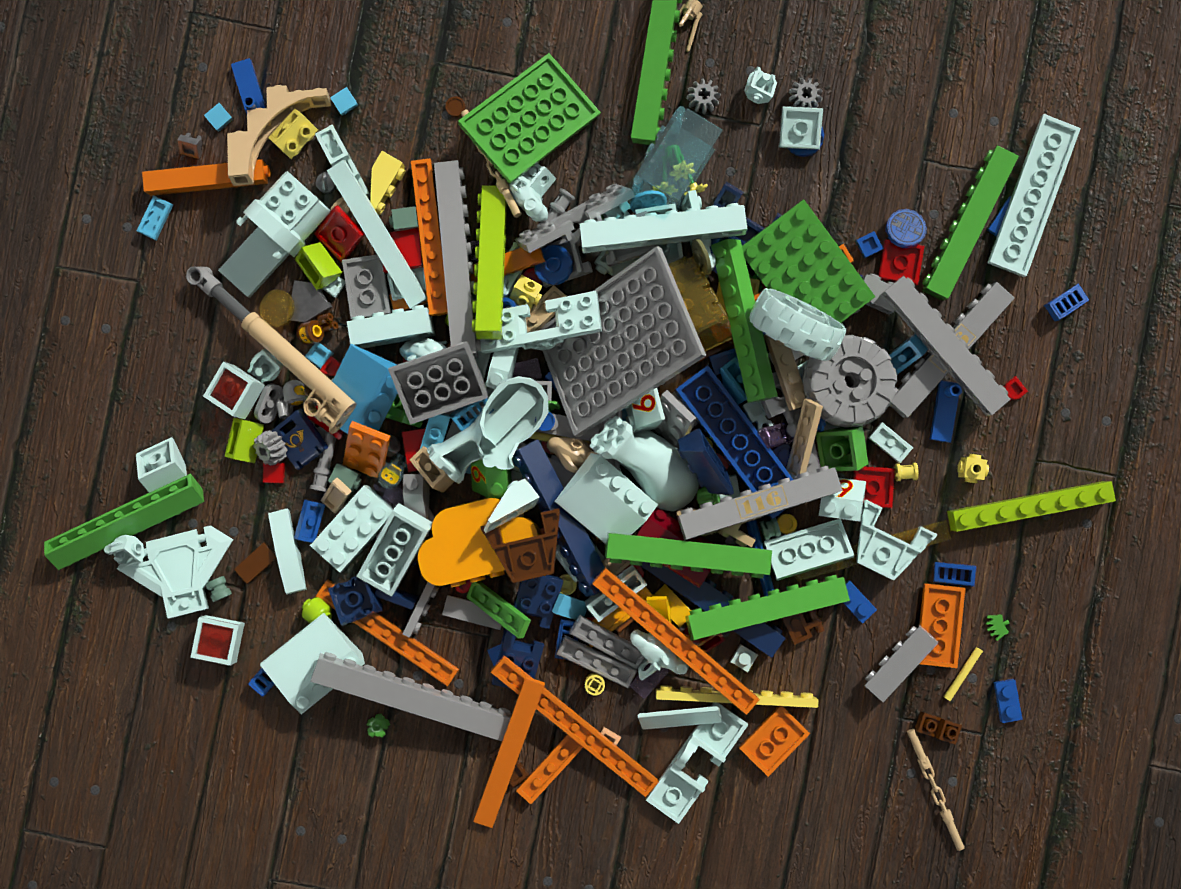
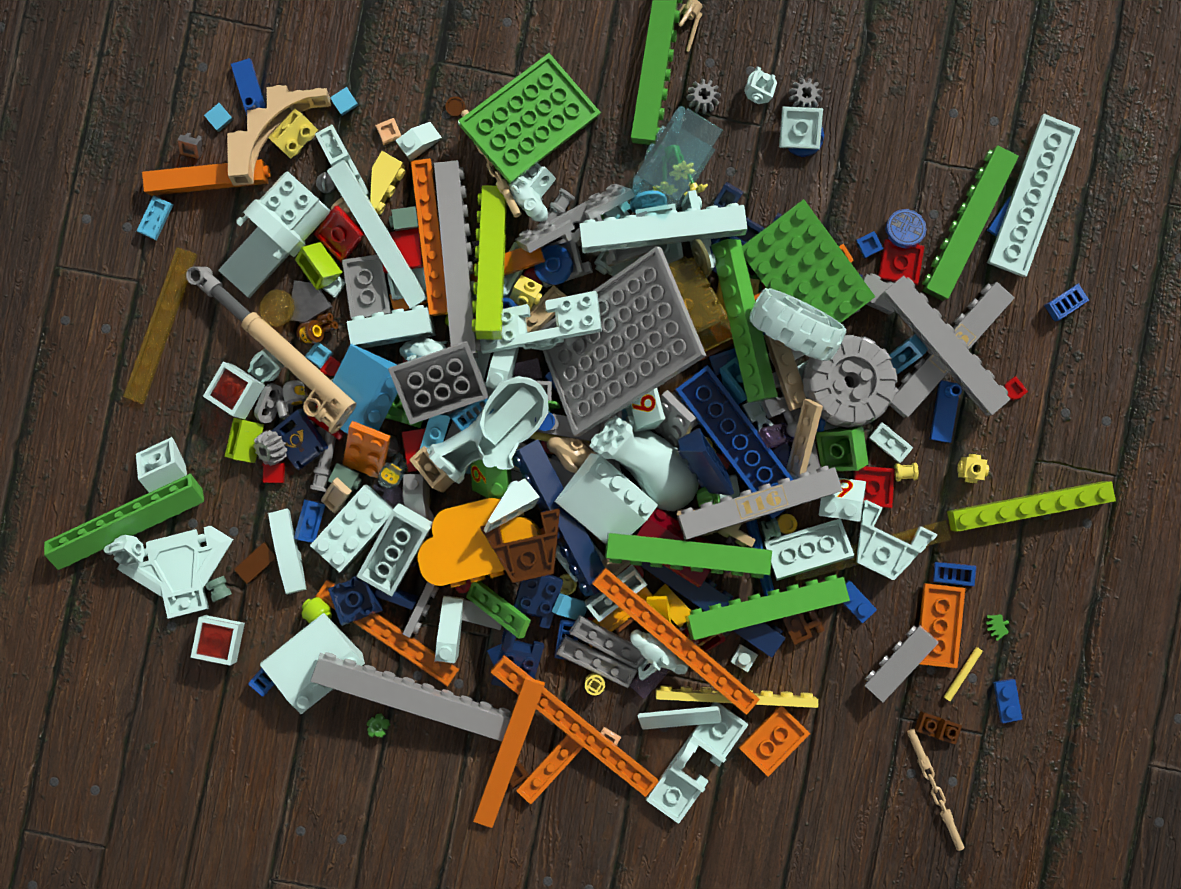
none -> clear yellow tile [123,247,197,404]
none -> light nougat tile [376,118,401,145]
none -> light aqua slope [396,122,442,162]
none -> light aqua slope [435,596,464,663]

